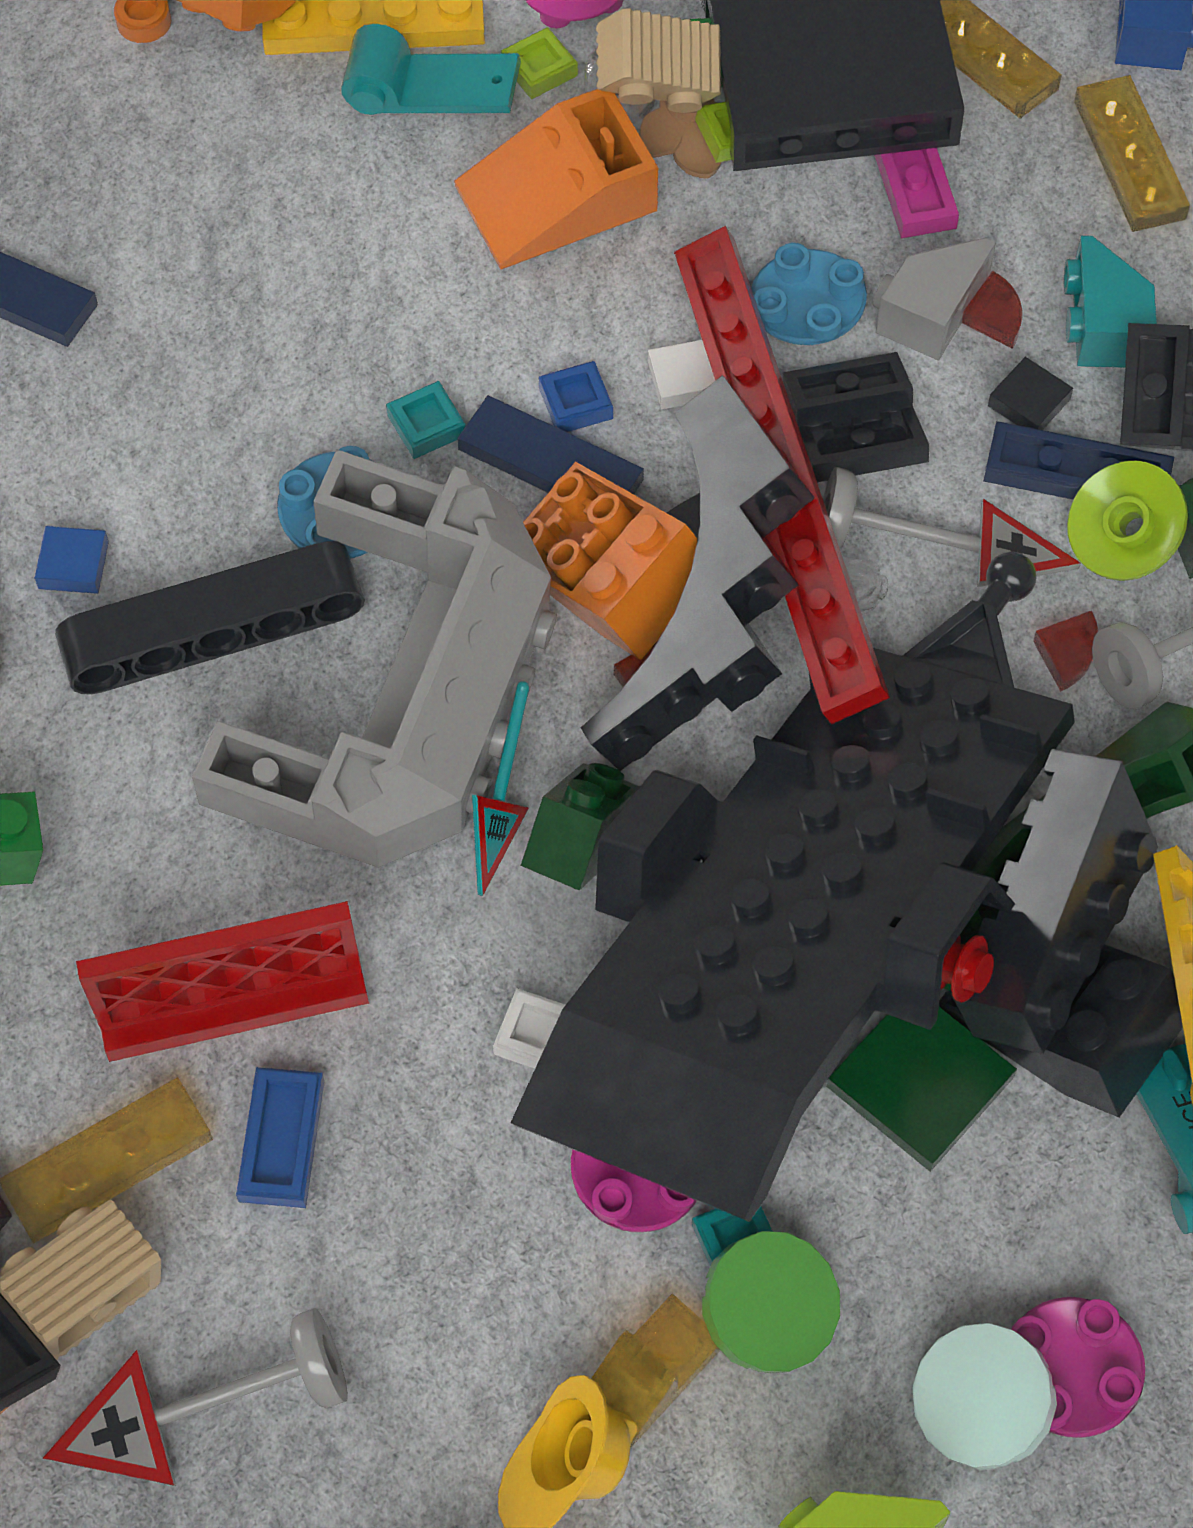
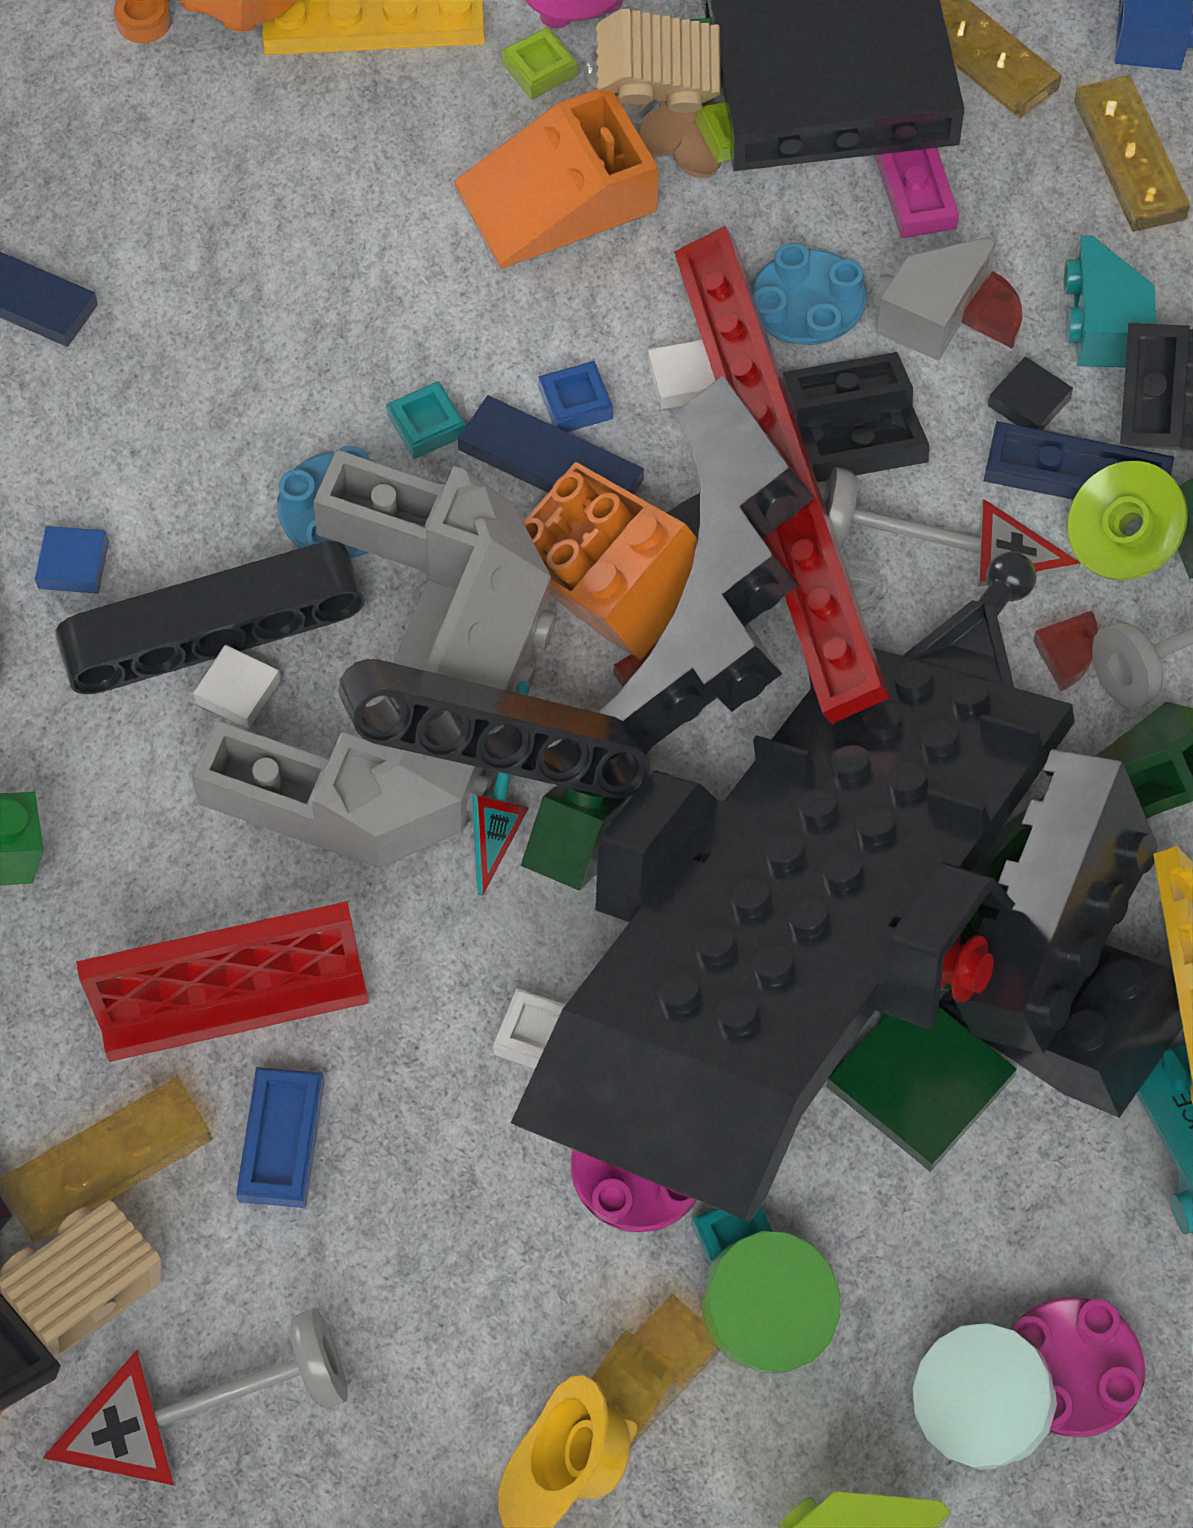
teal door [341,24,521,115] -> none
none -> white tile [193,645,281,729]
none -> black beam [338,659,651,798]

